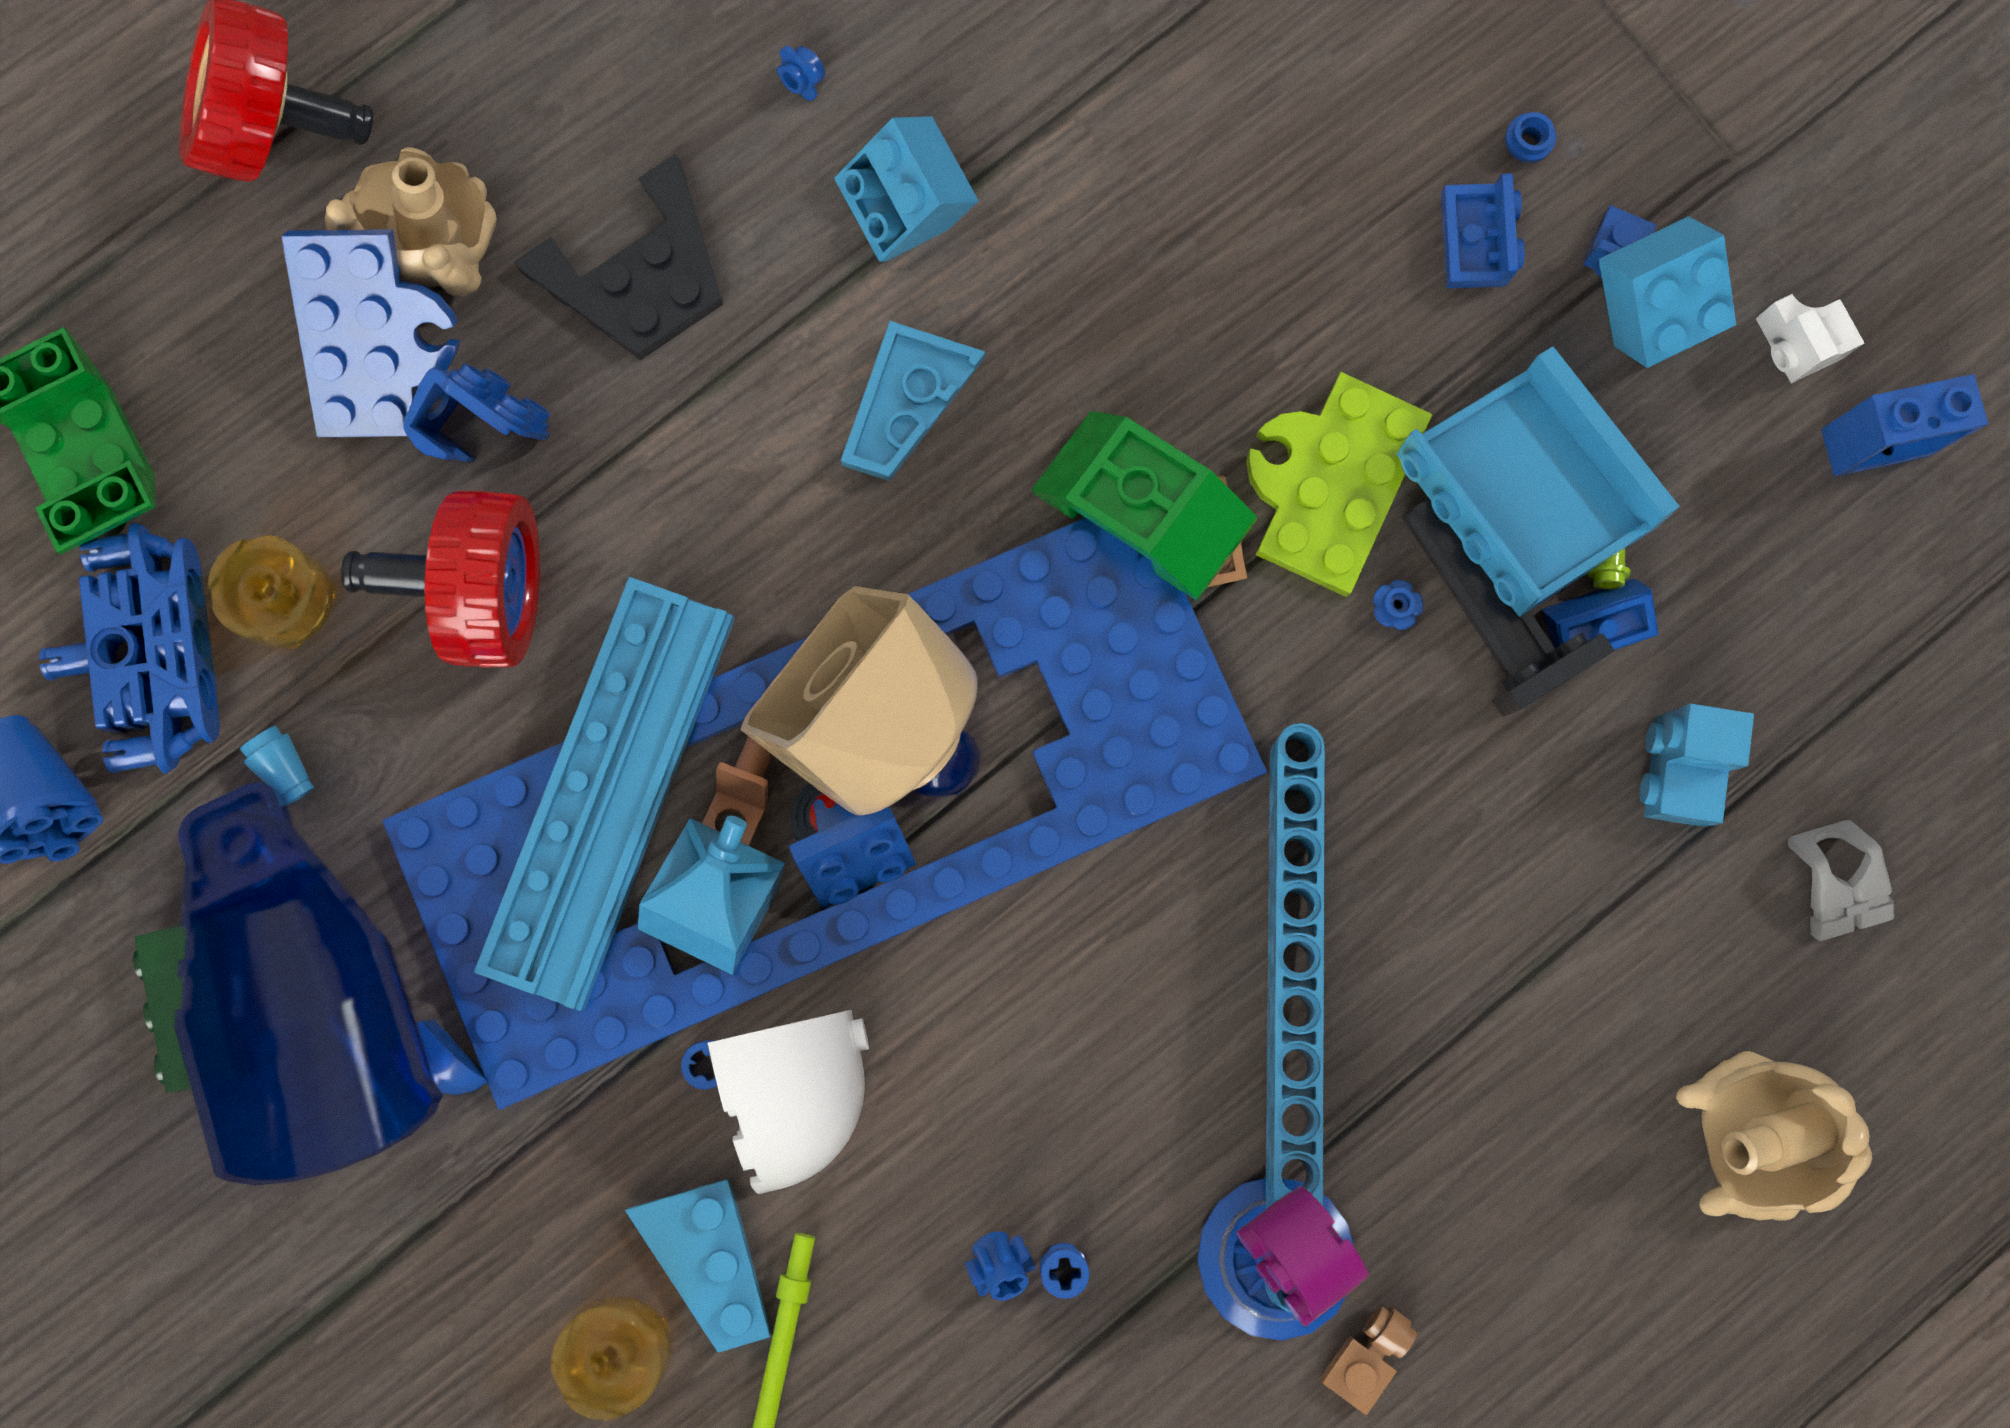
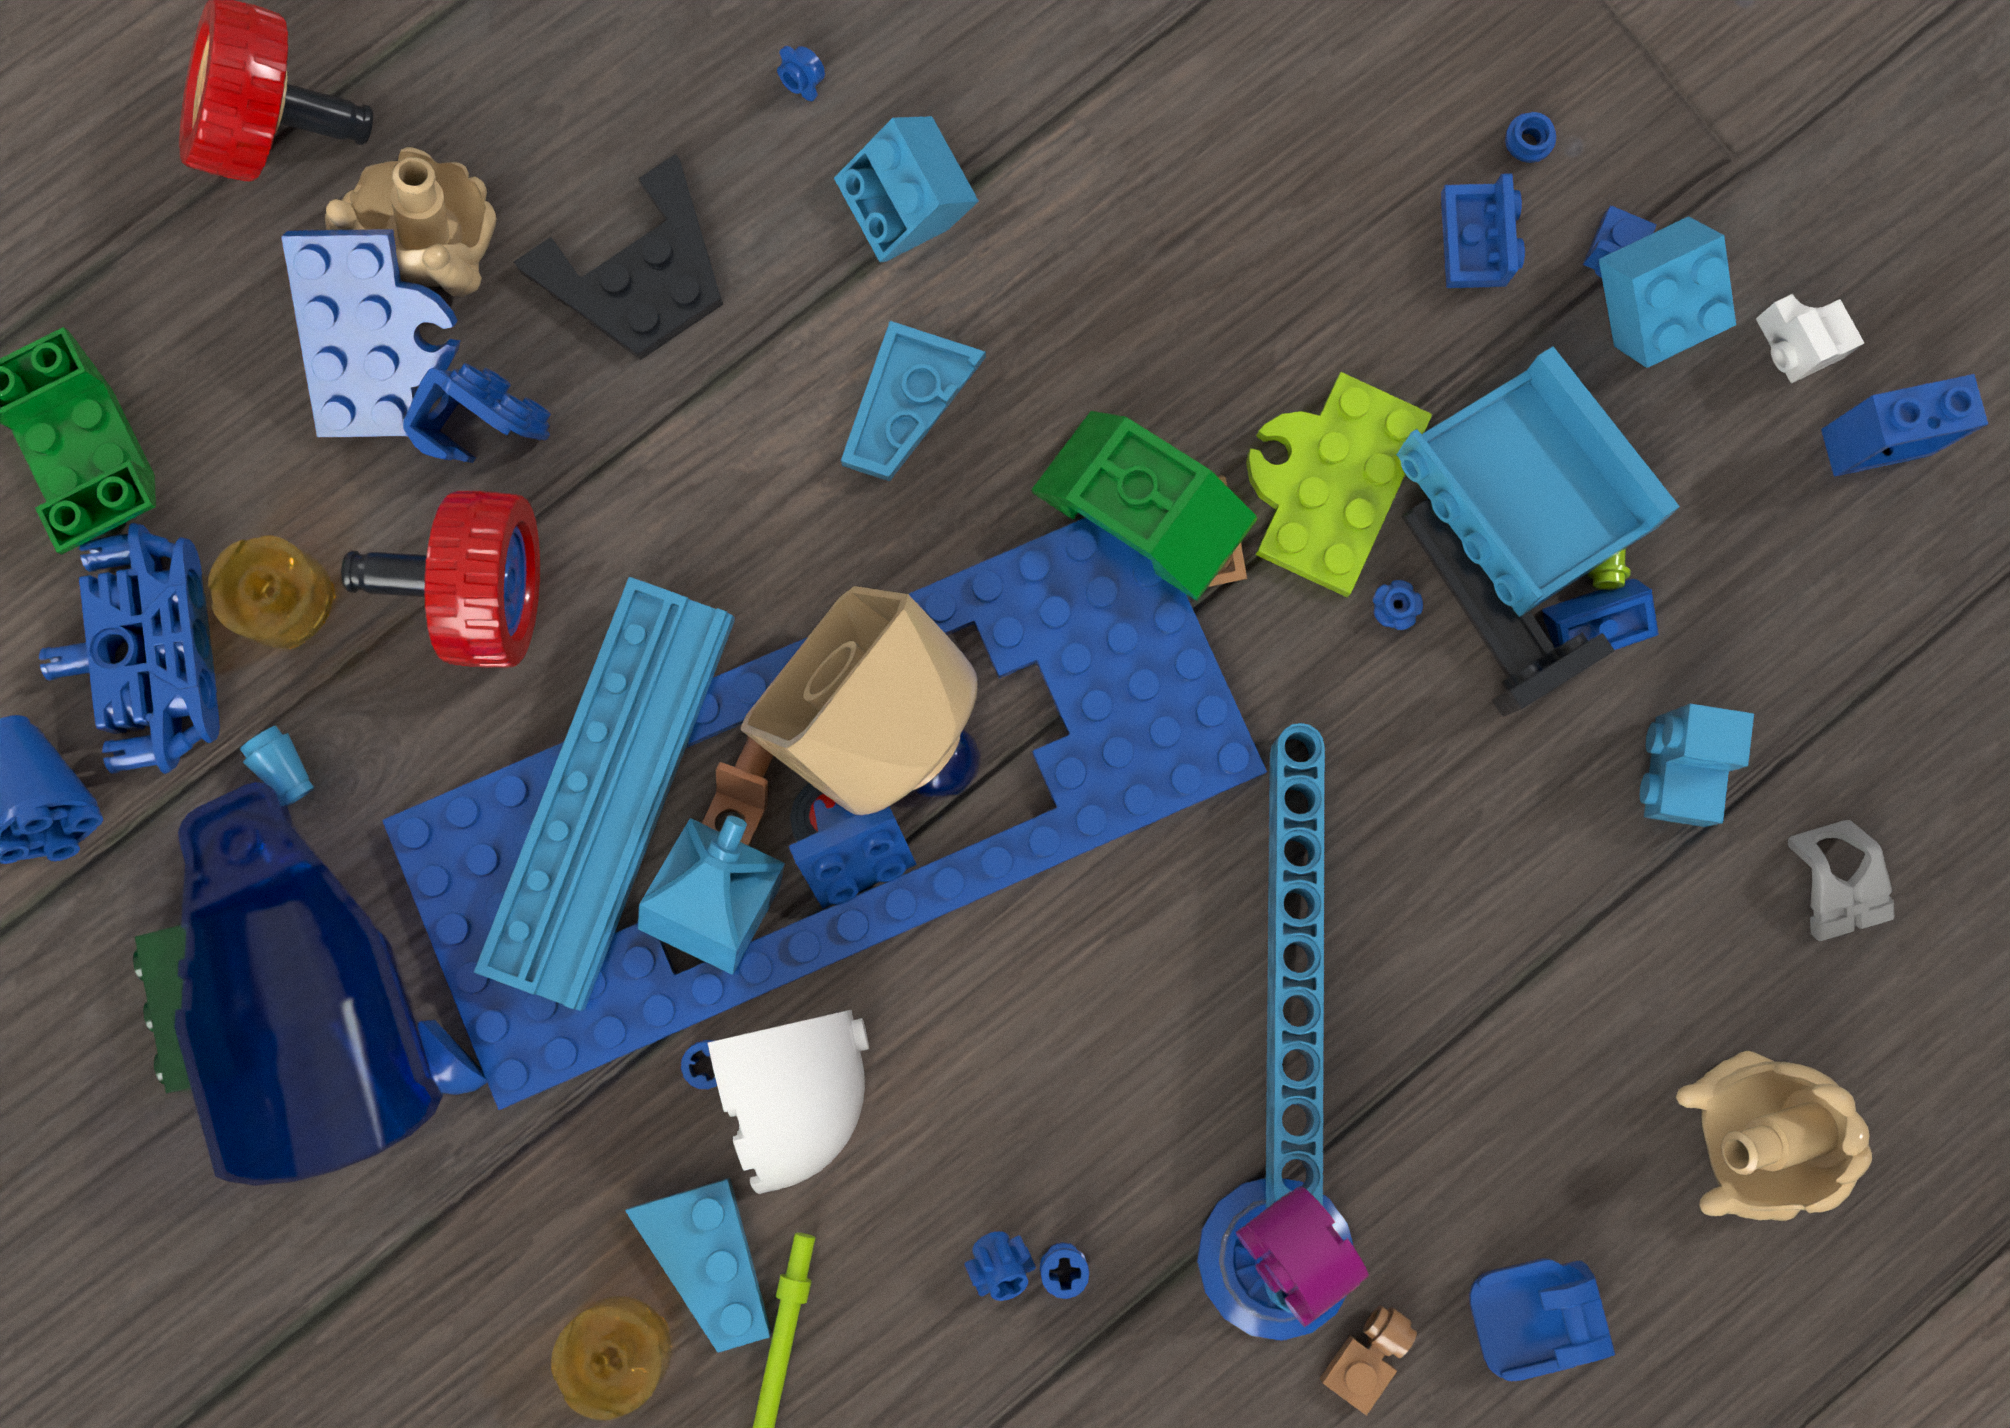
none -> blue piece [1469,1258,1615,1381]

